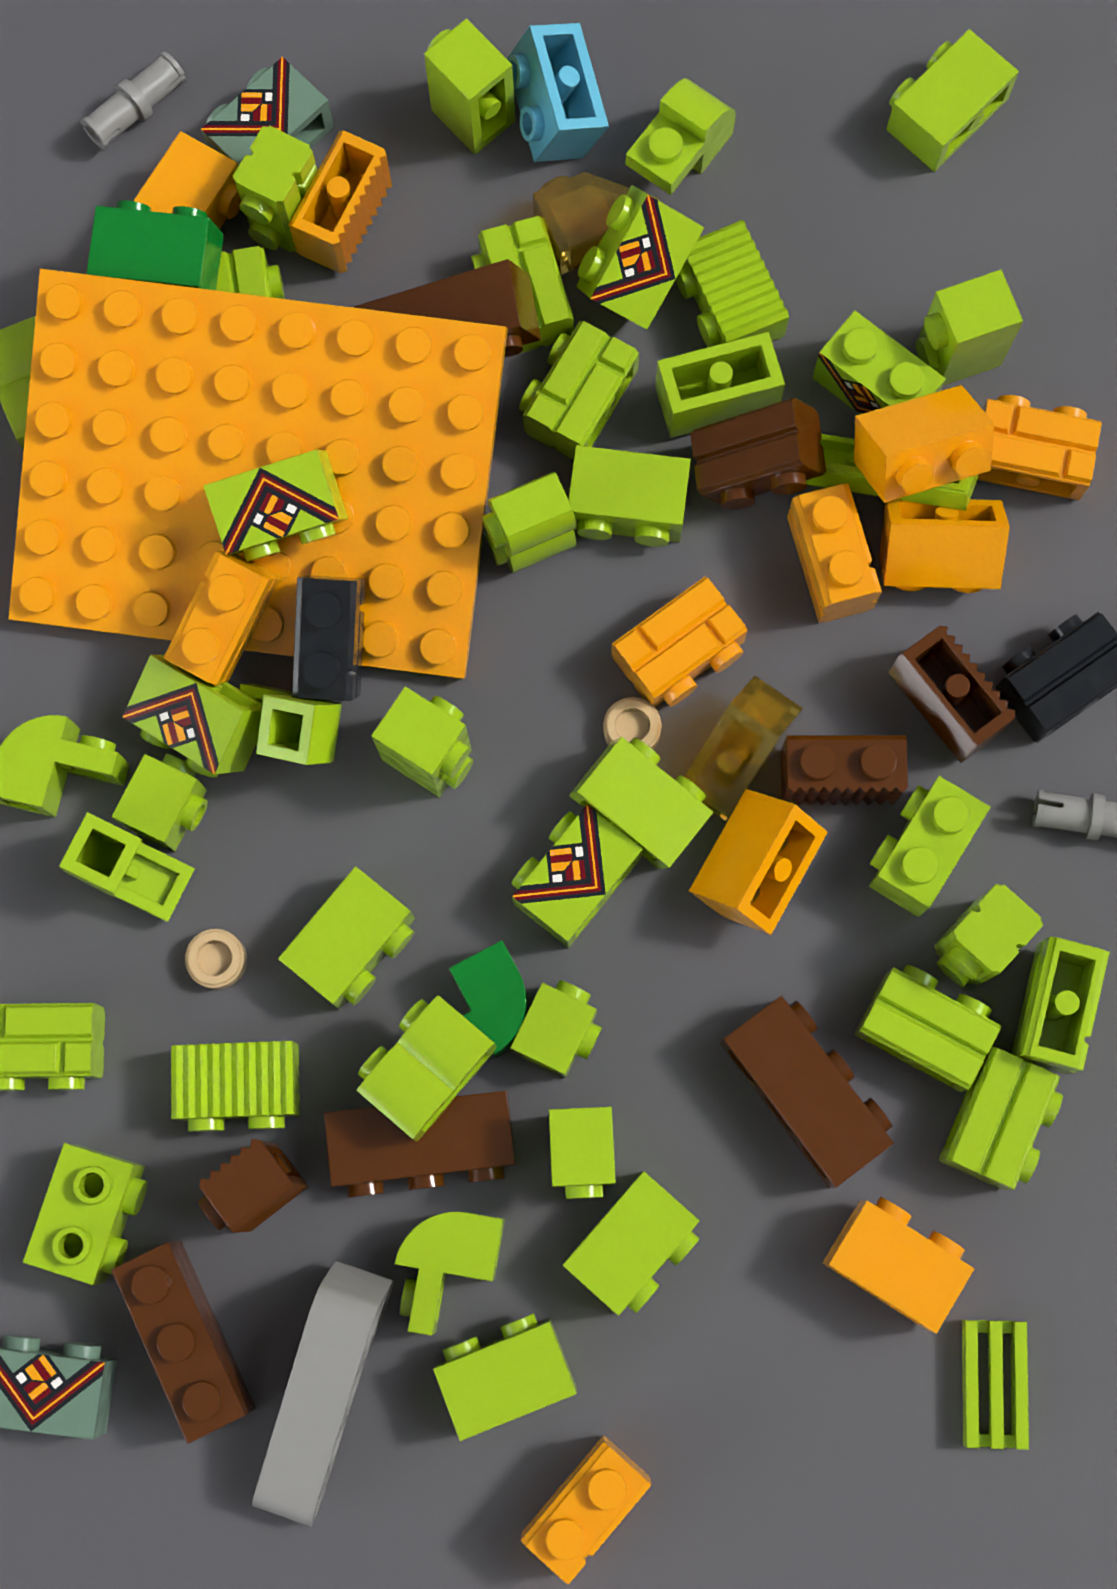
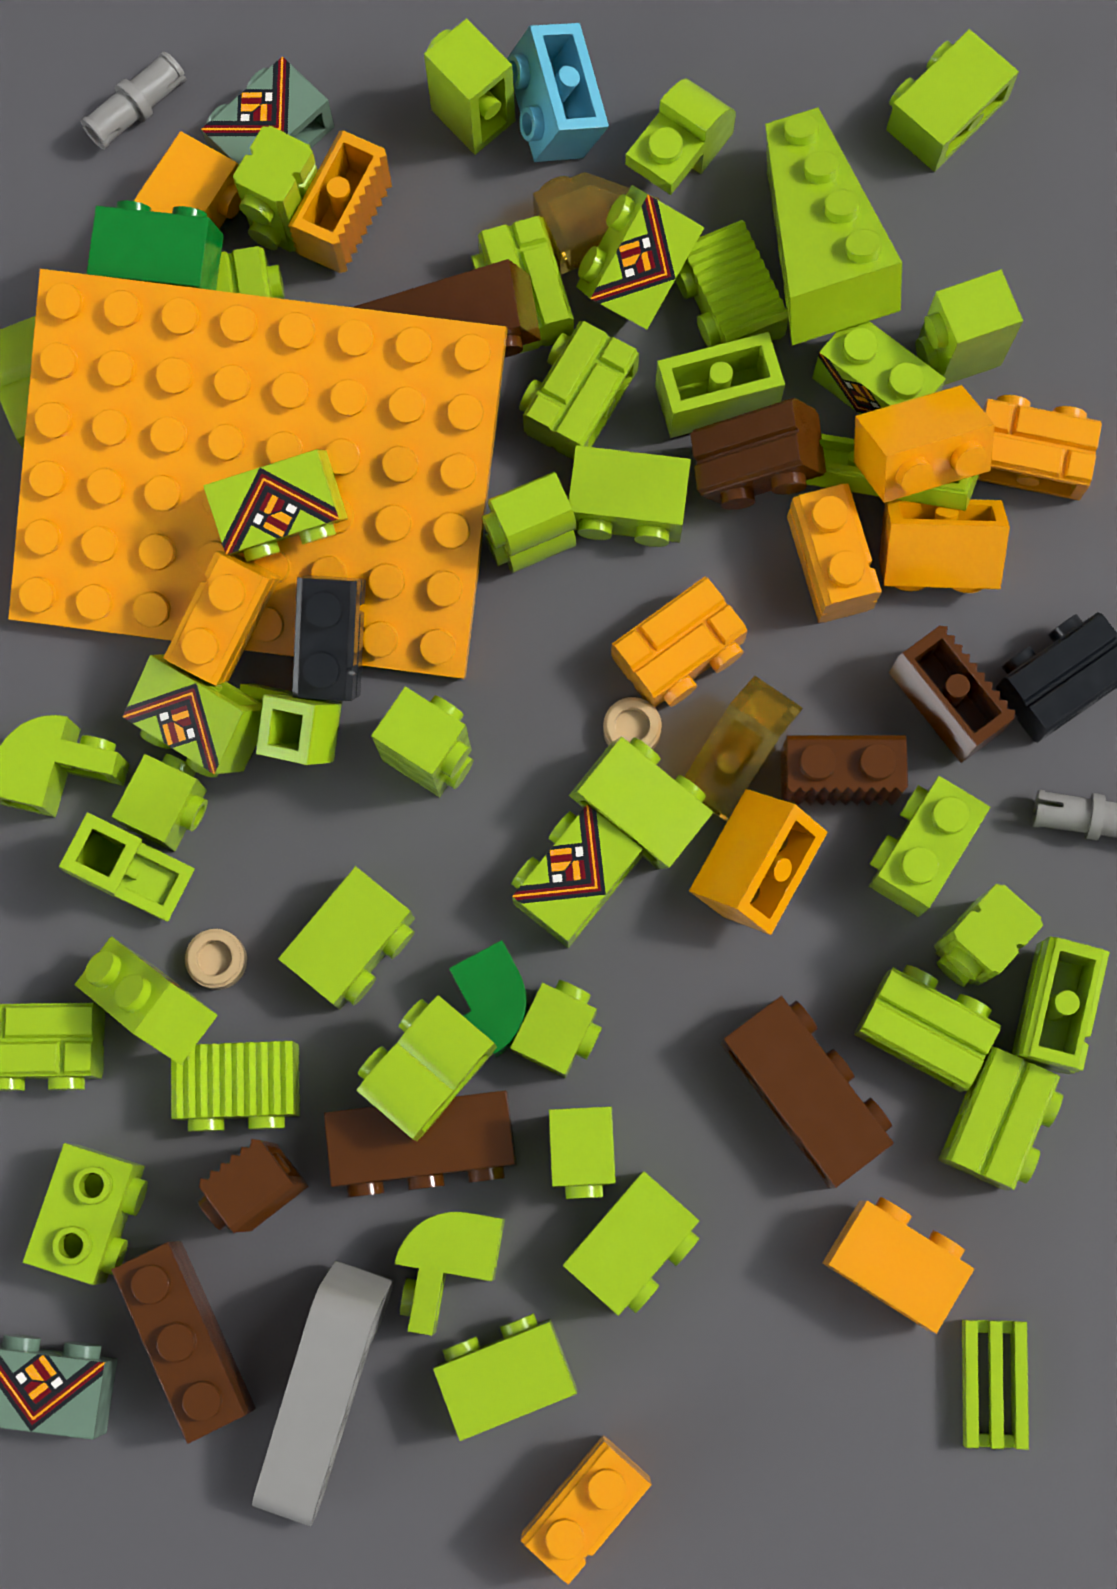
none -> lime brick [74,936,218,1065]
none -> lime wedge [765,107,902,345]

